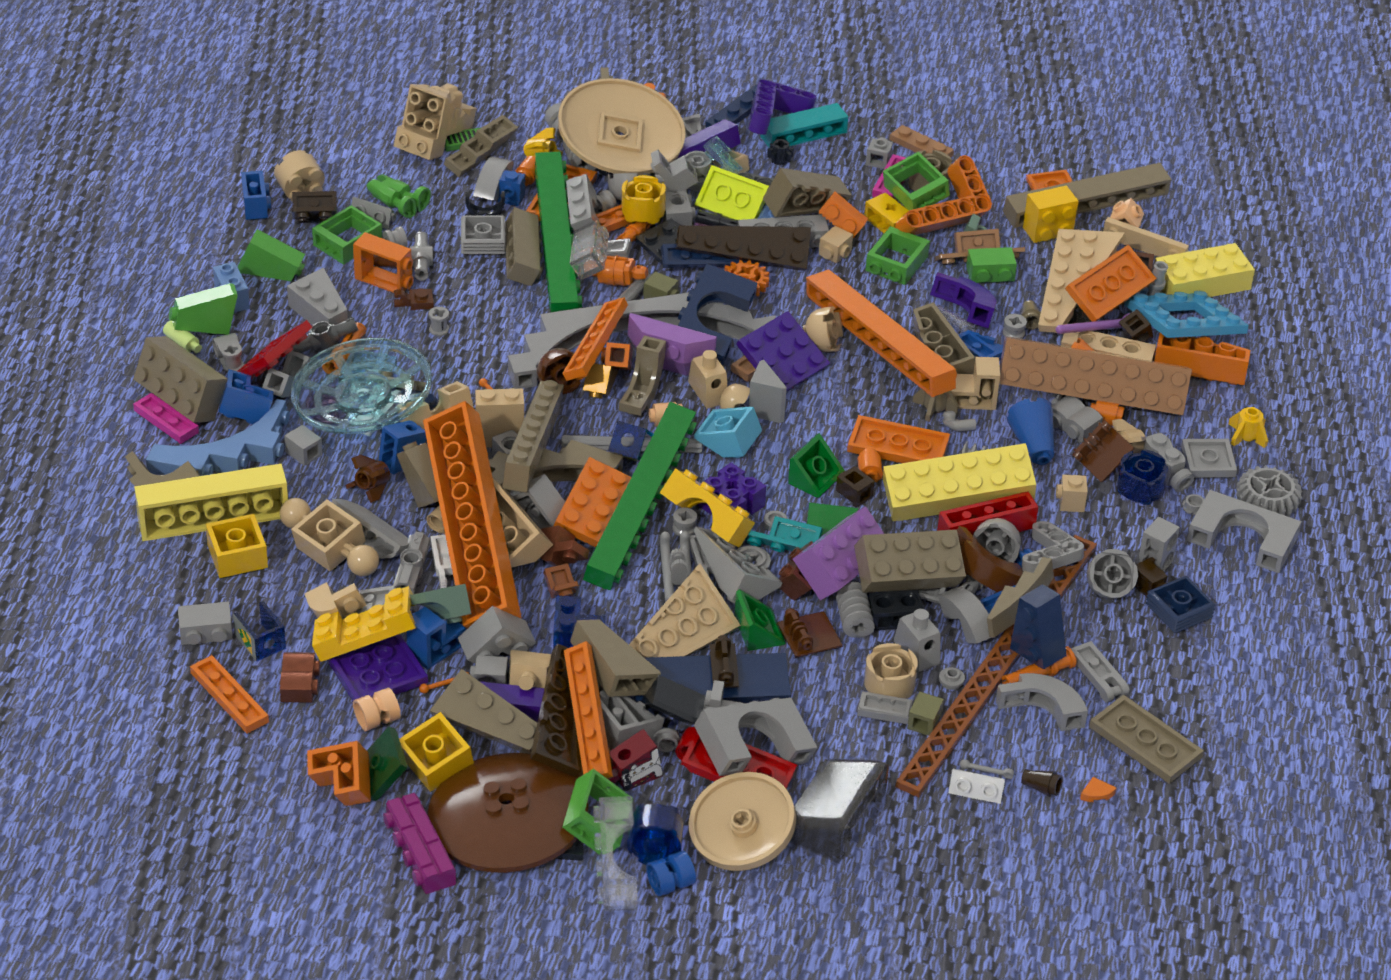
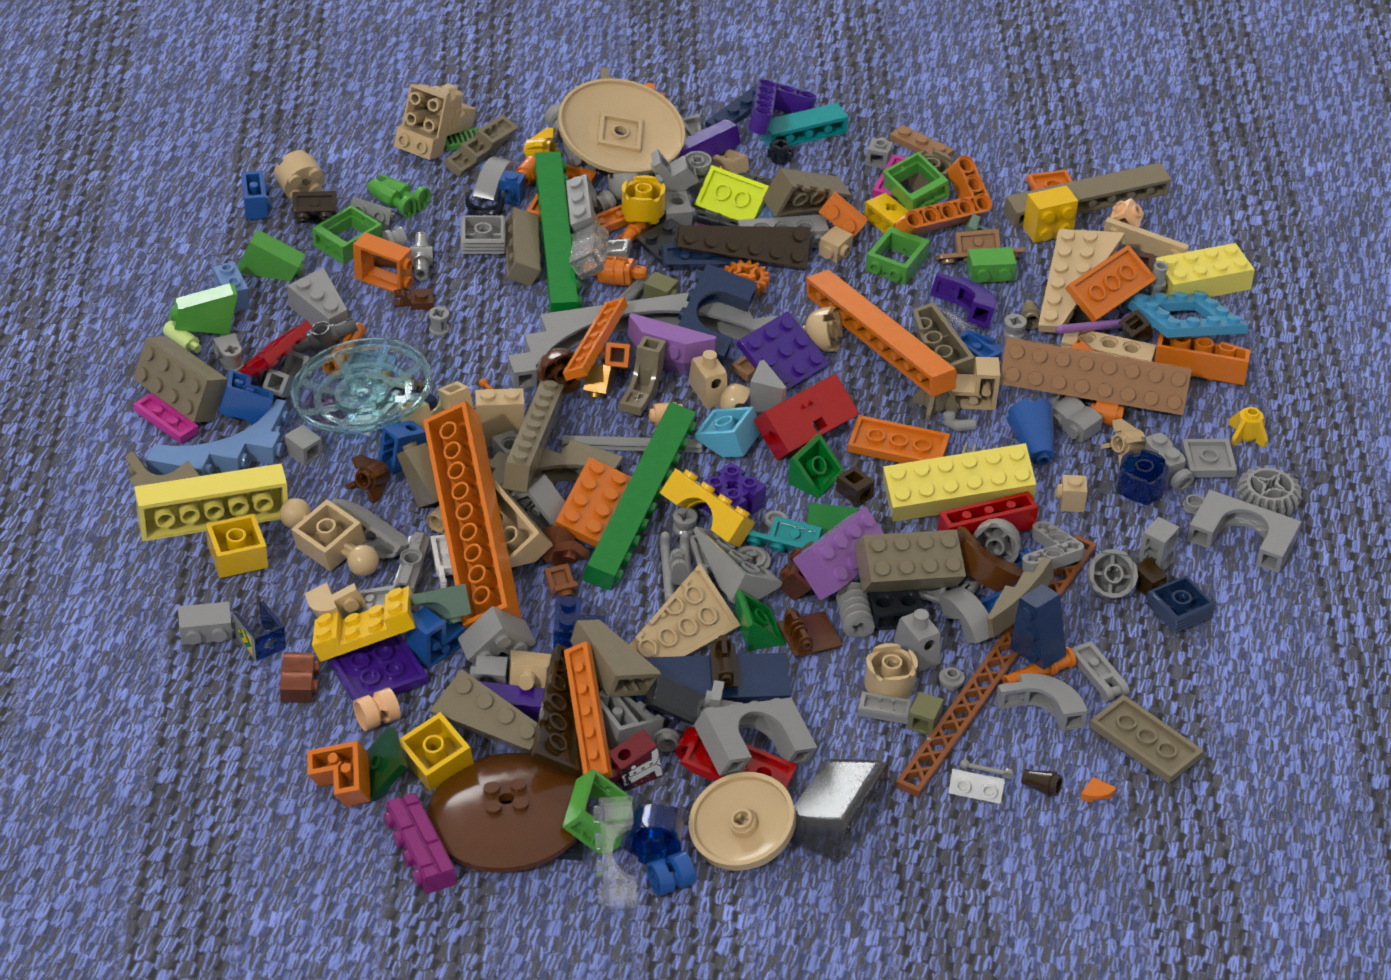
orange plate [190,655,269,734] -> none
orange hinge [419,672,469,694] -> none
clear blue piece [608,420,653,463] -> none
clear light blue plate [703,136,743,174] -> none
orange brick [857,448,883,482] -> none
reddish brown hinge [1072,420,1135,482] -> none
none -> red brick [753,373,860,460]

